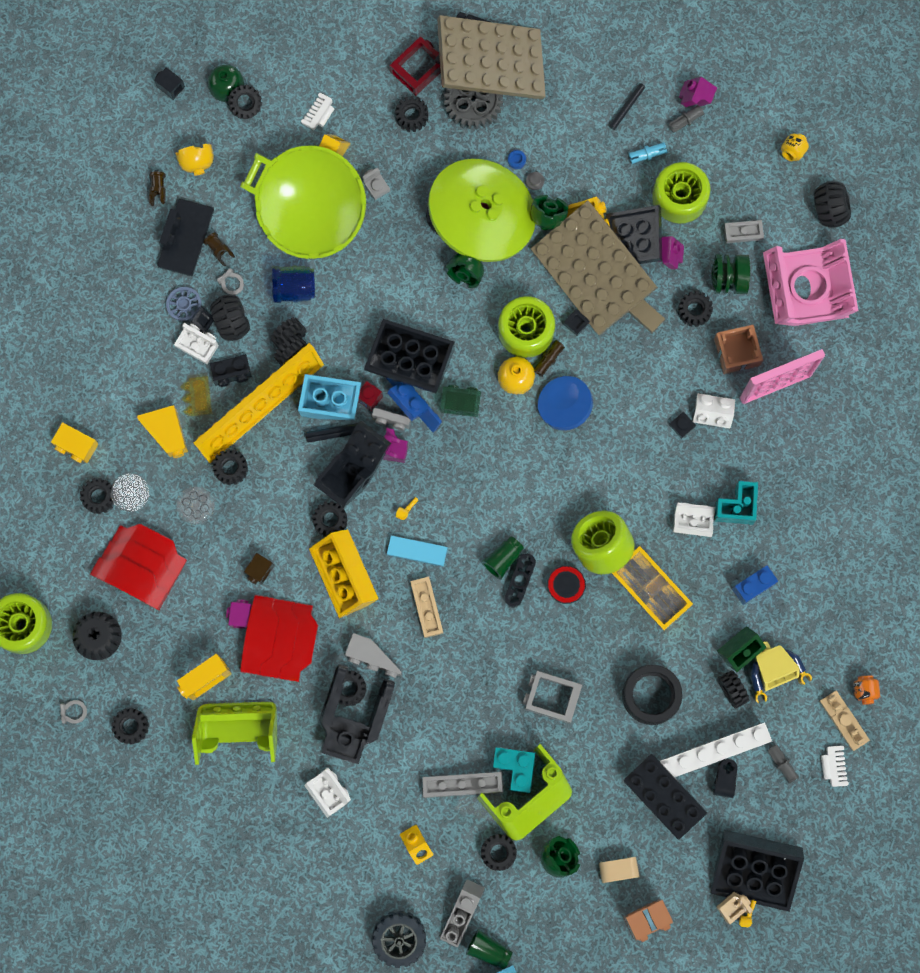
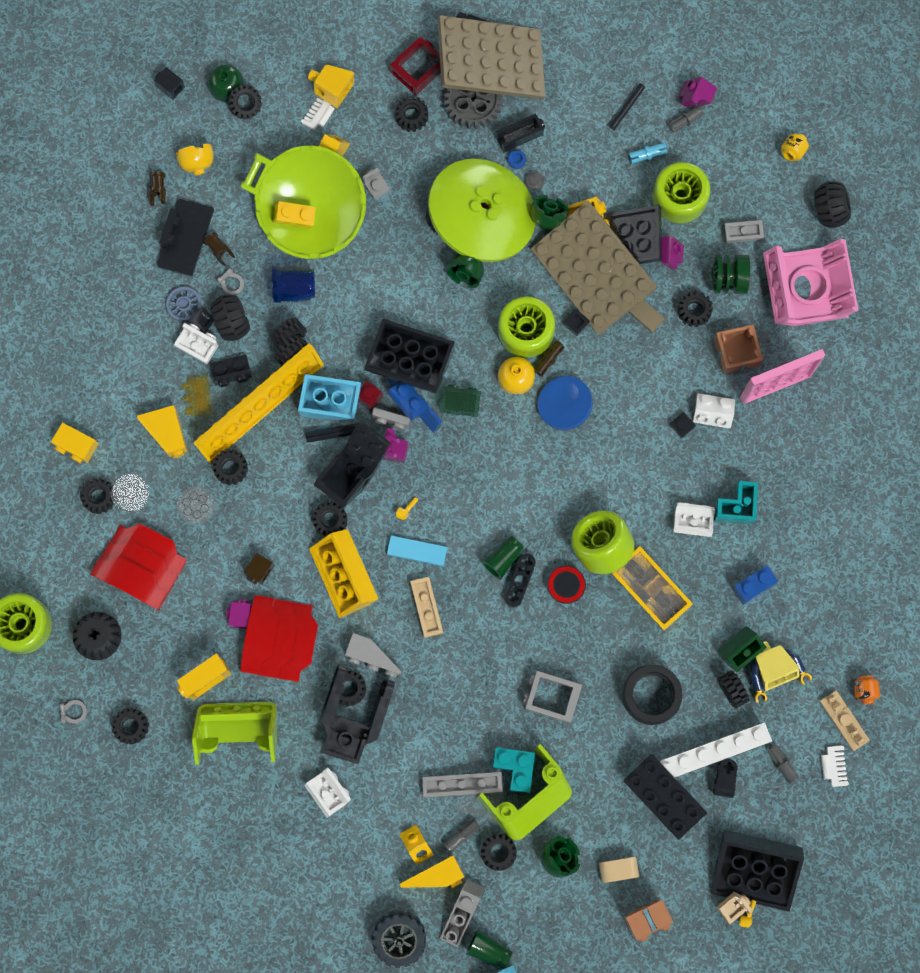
none -> yellow brick [273,201,316,229]
none -> yellow torso [308,65,354,108]
none -> yellow slope [400,856,464,888]
none -> dark grey axle [443,819,480,853]
none -> black window [496,113,545,153]

